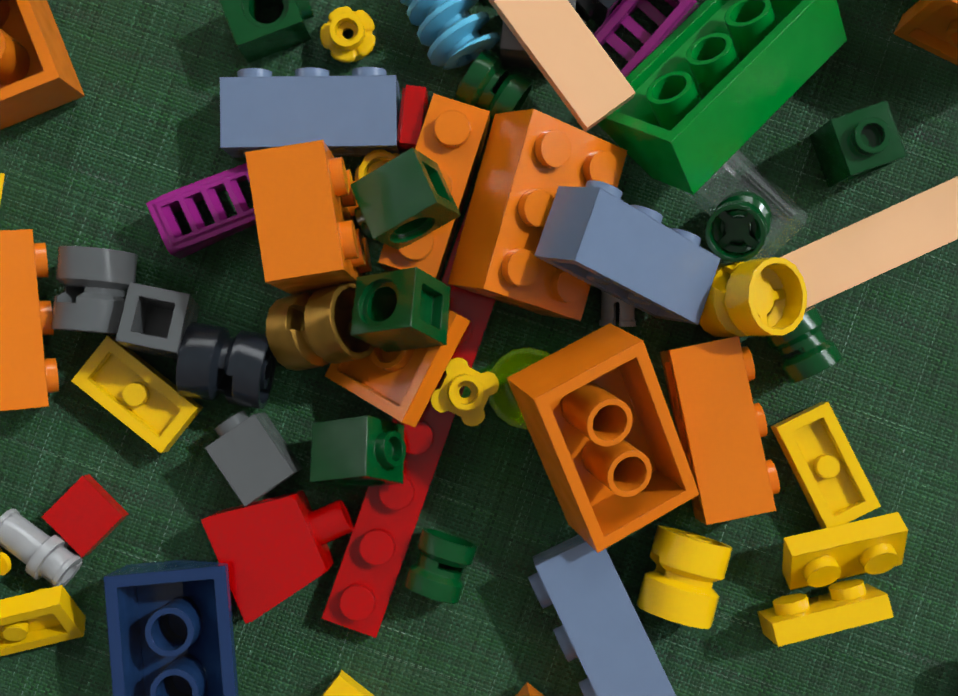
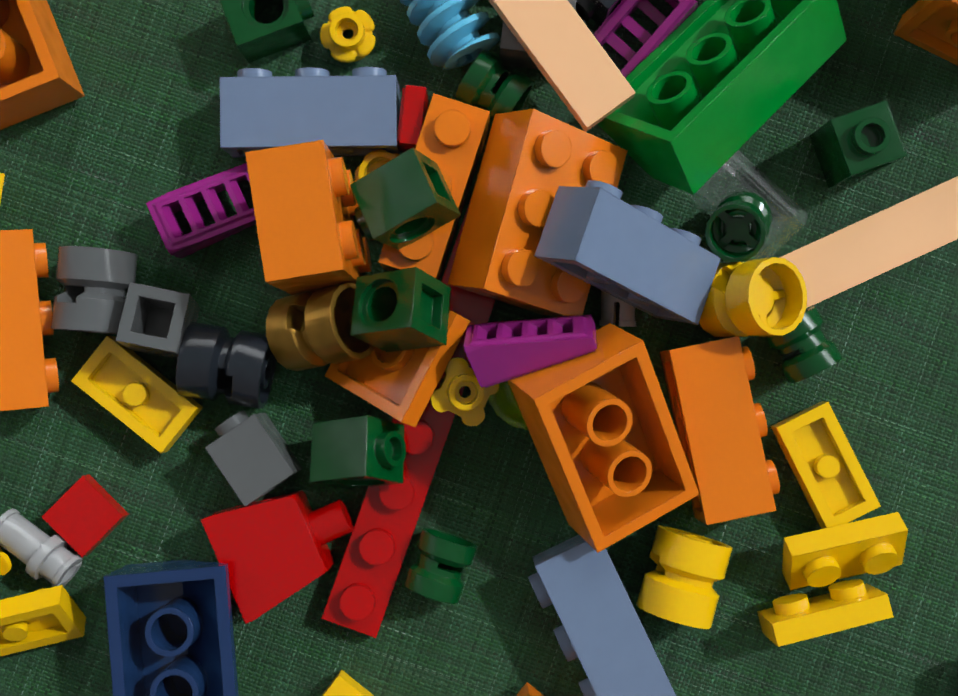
none -> magenta slope [464,314,597,388]

